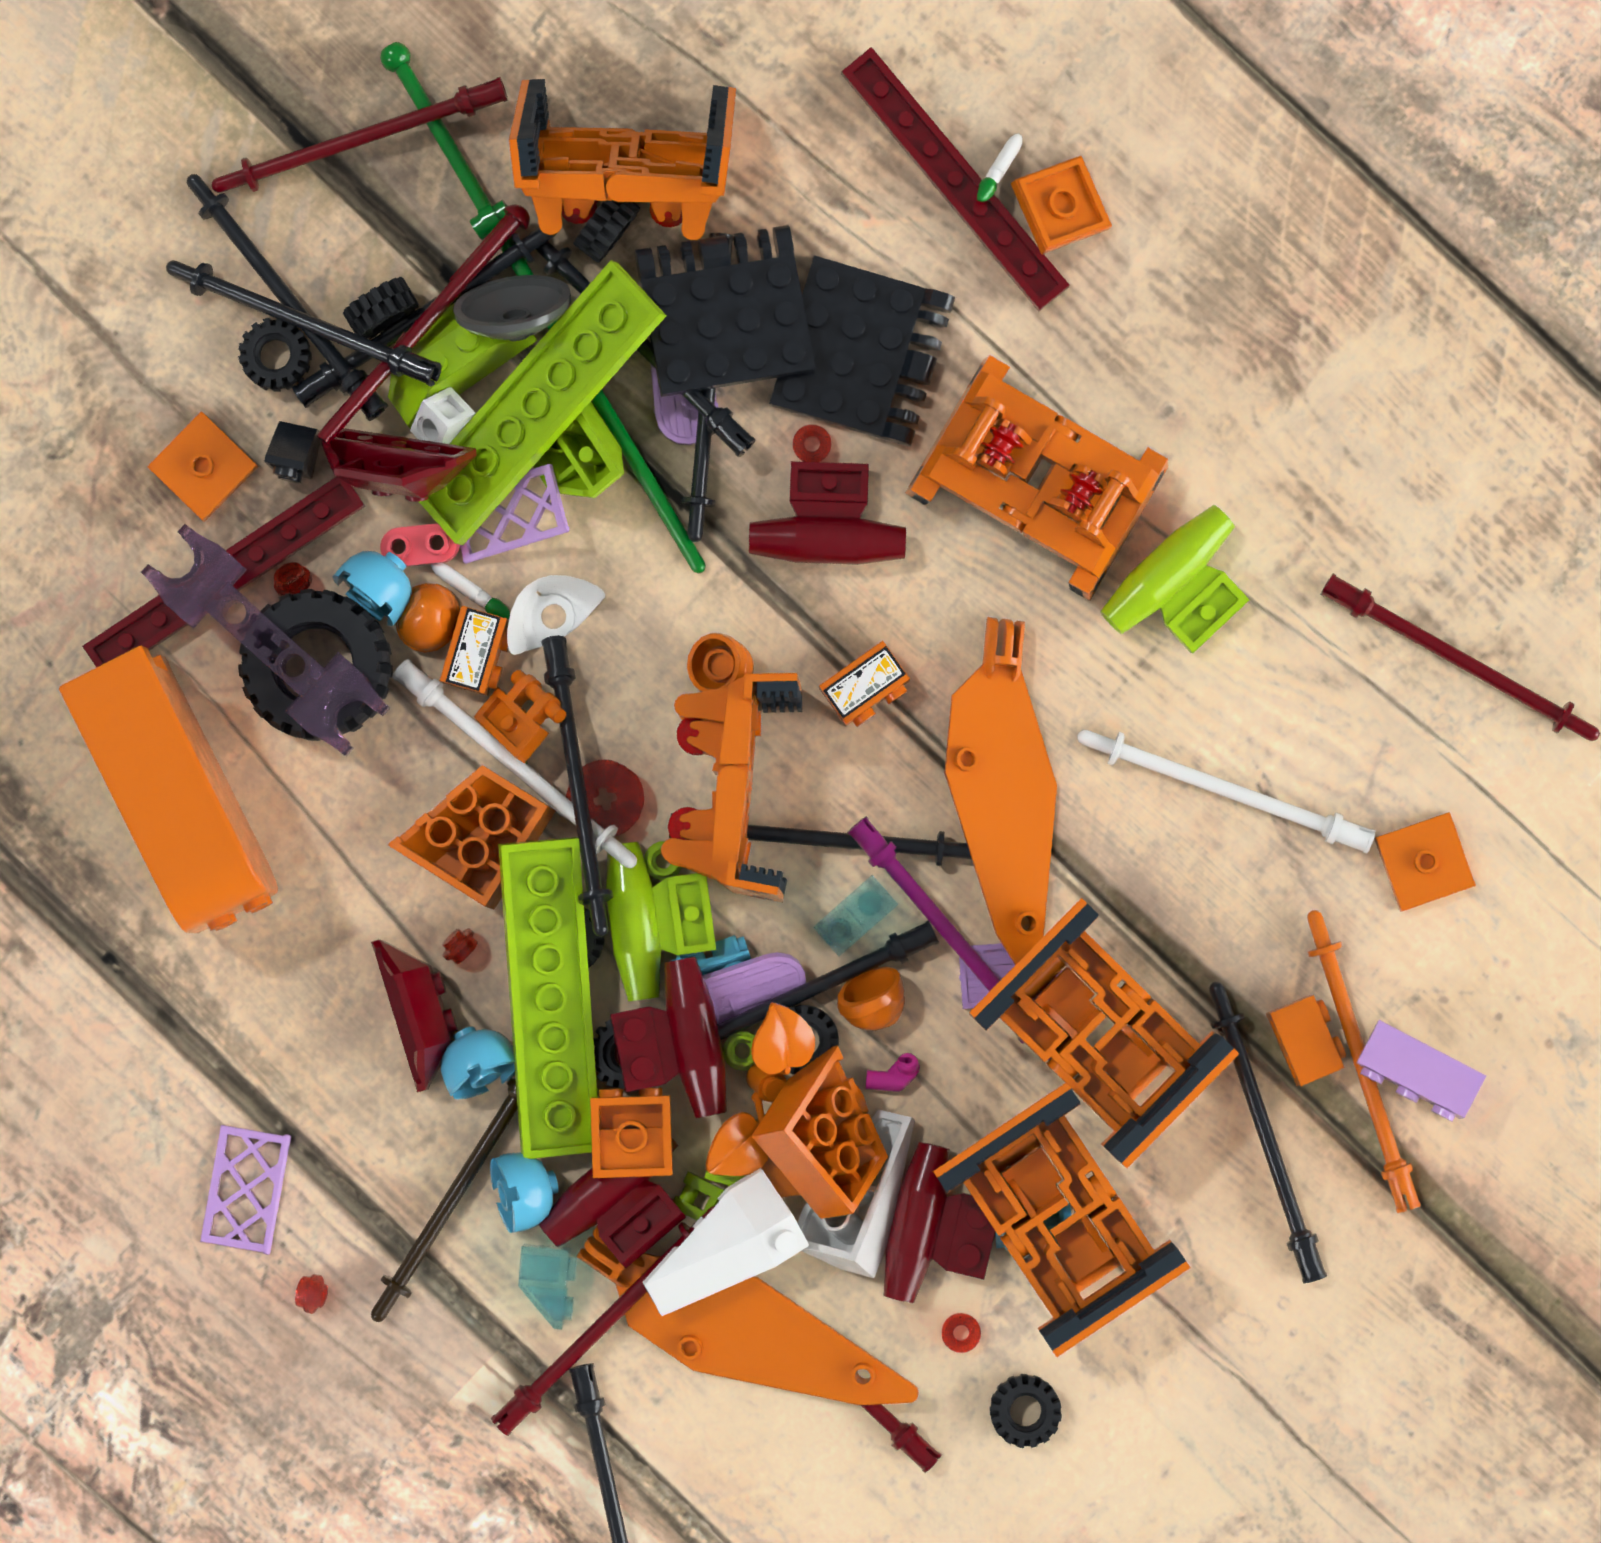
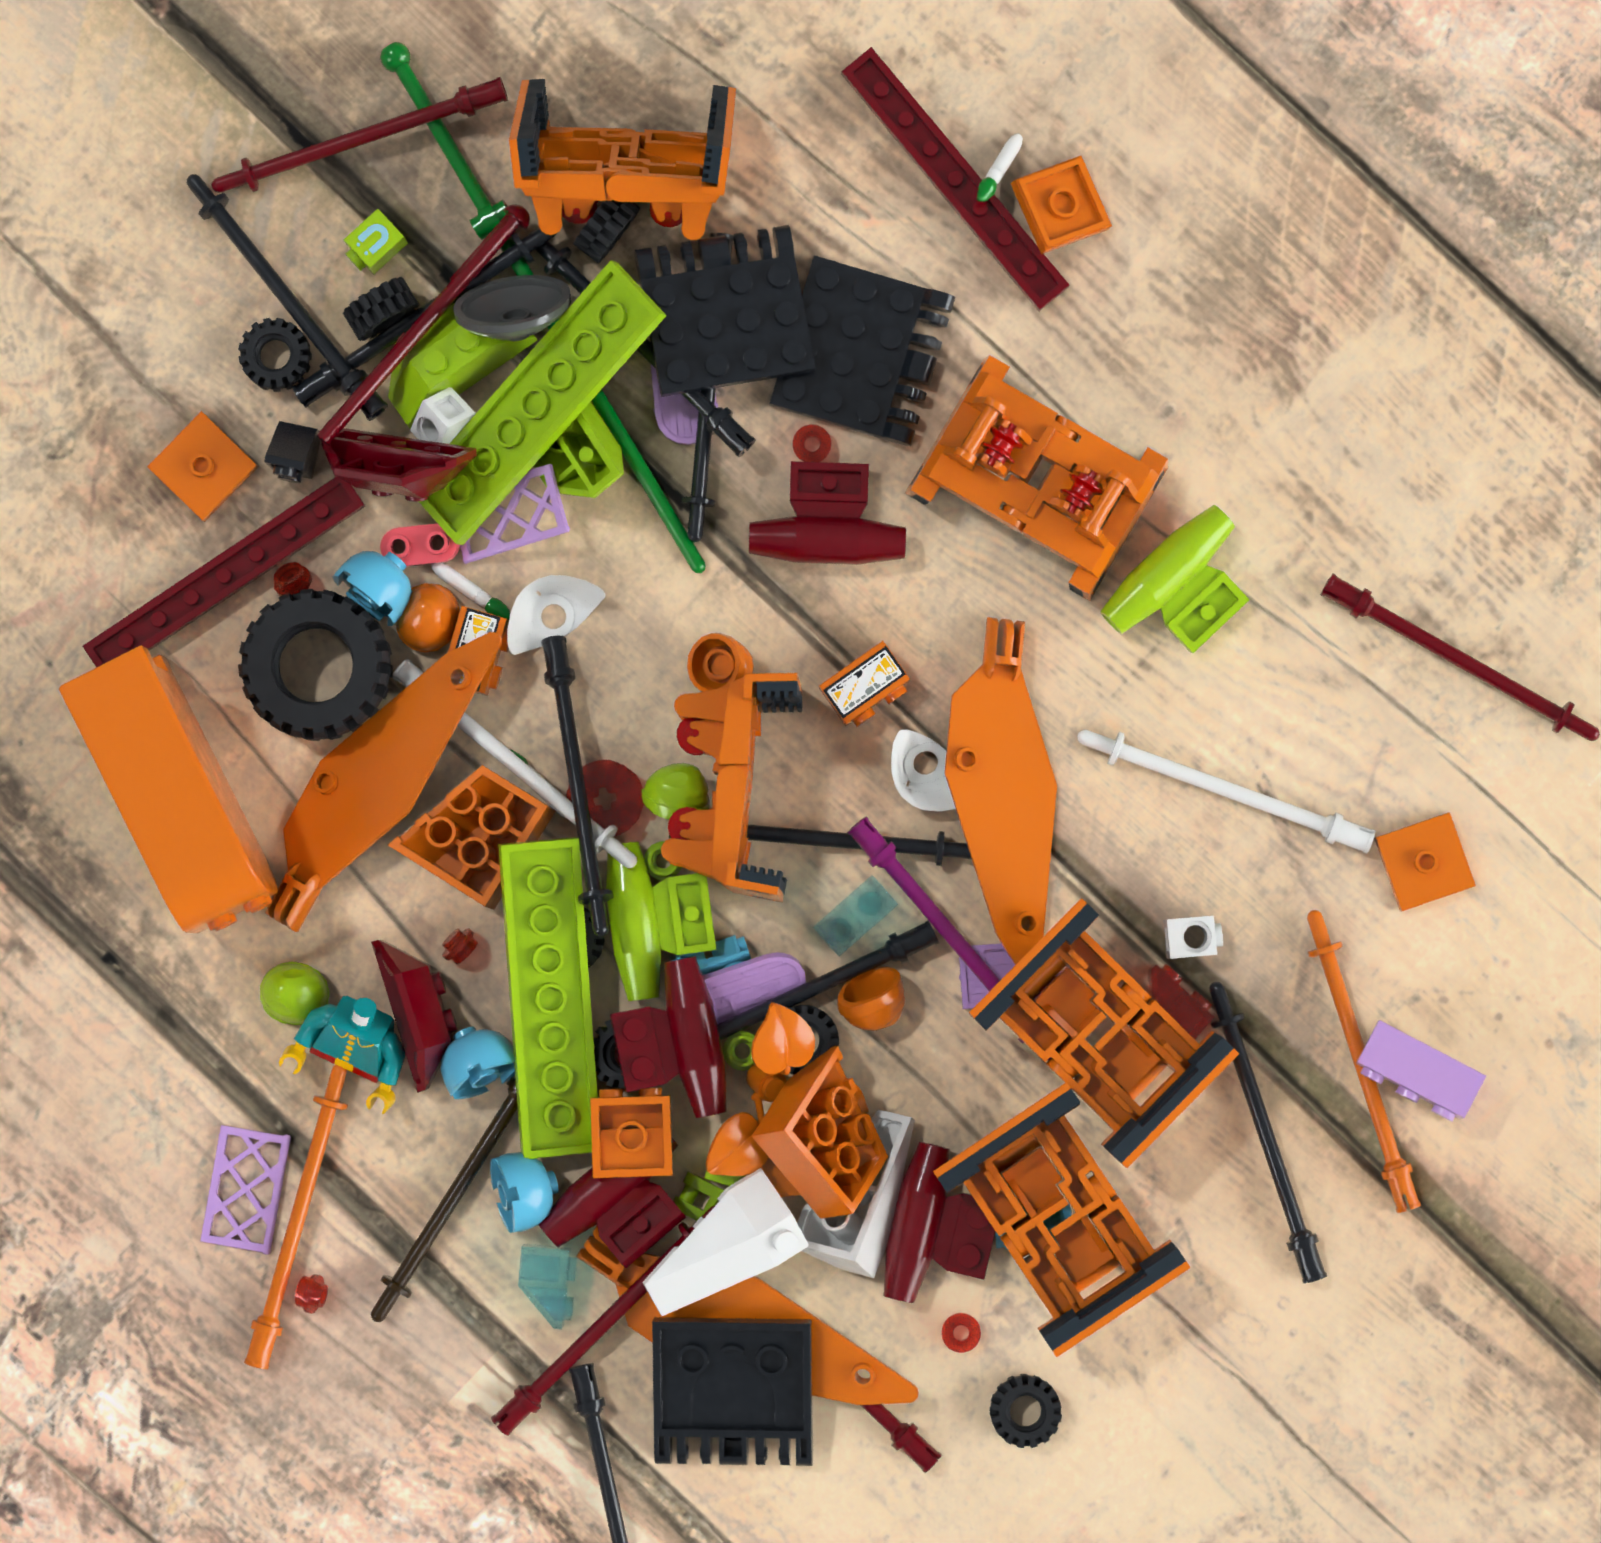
clear purple piece [141,524,390,757] -> none
black bar [166,260,442,387] -> none
orange plate [474,670,566,763] -> none
dark pink arm [865,1053,920,1092] -> none
orange brick [1266,995,1346,1086] -> none
none -> orange bar [244,1065,348,1369]
none -> lime hat [260,962,330,1025]
none -> orange wing [265,632,502,932]
none -> teal torso [279,996,405,1114]
none -> lime brick [344,209,408,275]
none -> lime hat [641,763,710,820]
none -> black hinge [652,1317,813,1466]
none -> white piece [891,729,956,811]
none -> clear red slope [1148,964,1215,1039]
none -> white brick [1163,915,1223,959]

